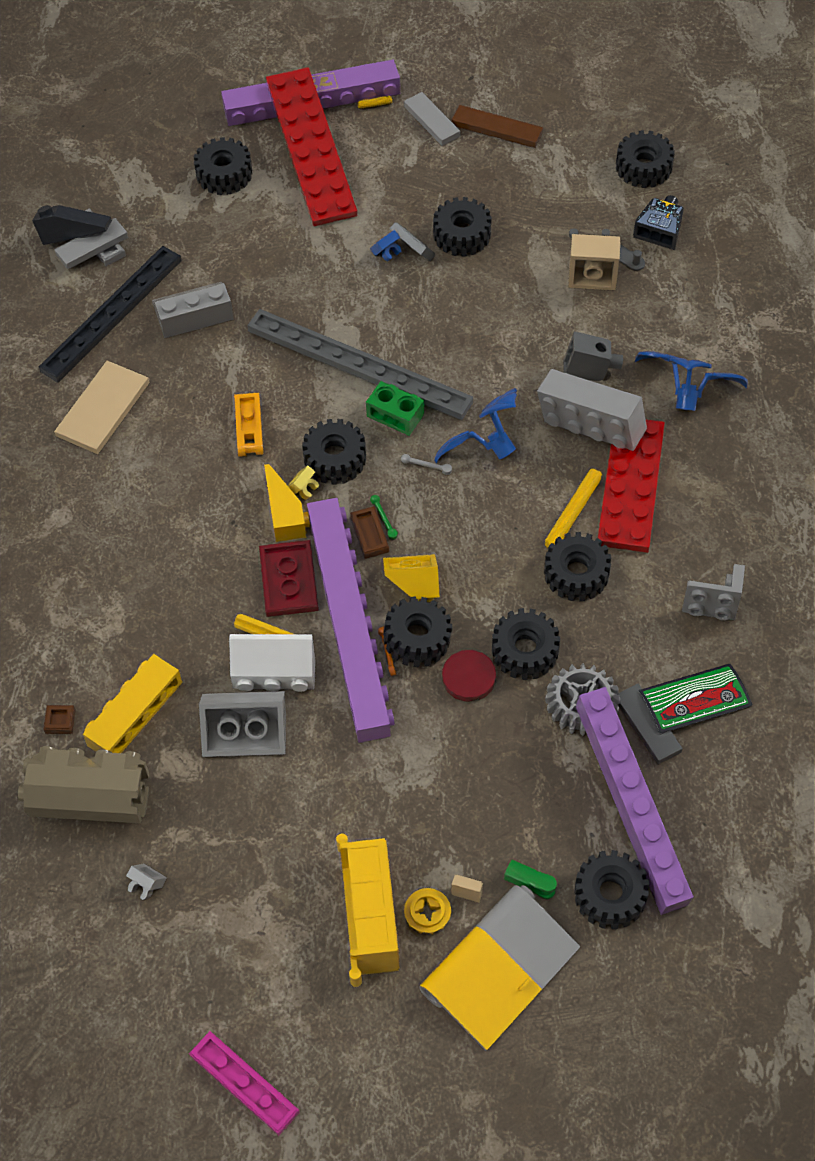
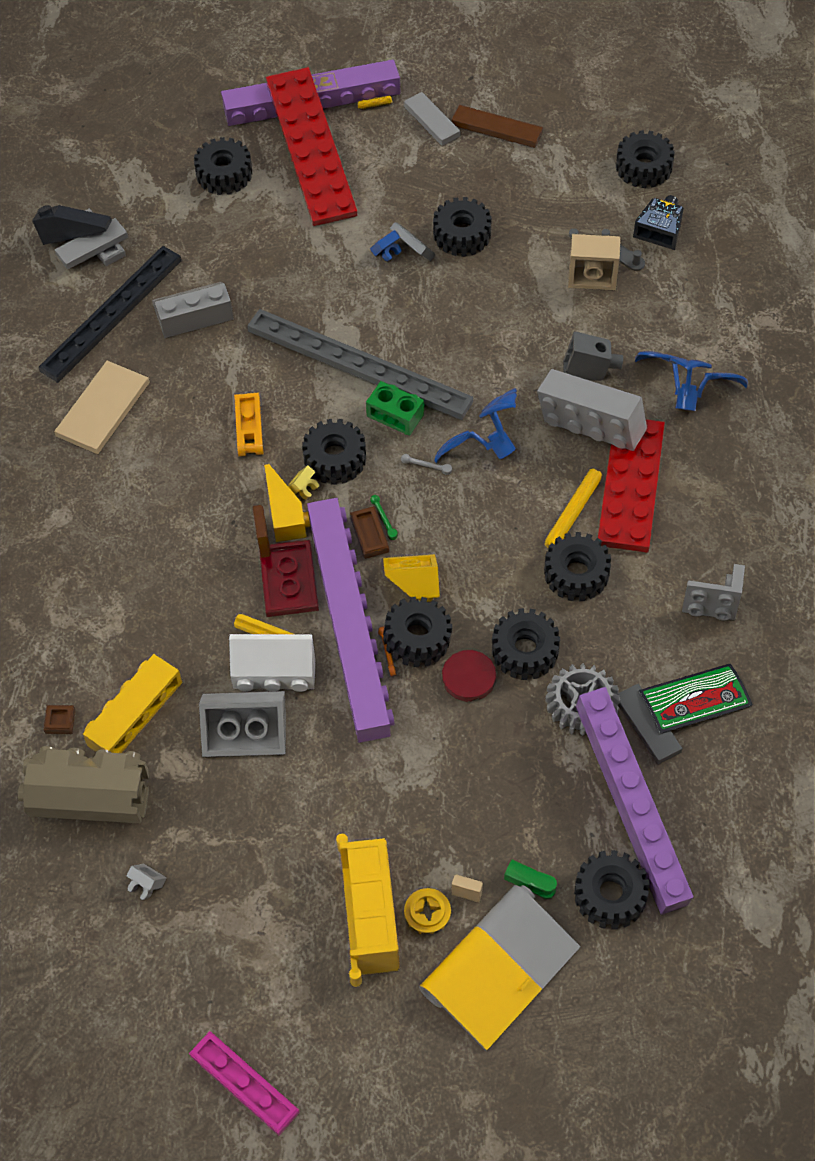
none -> reddish brown tile [253,505,271,558]

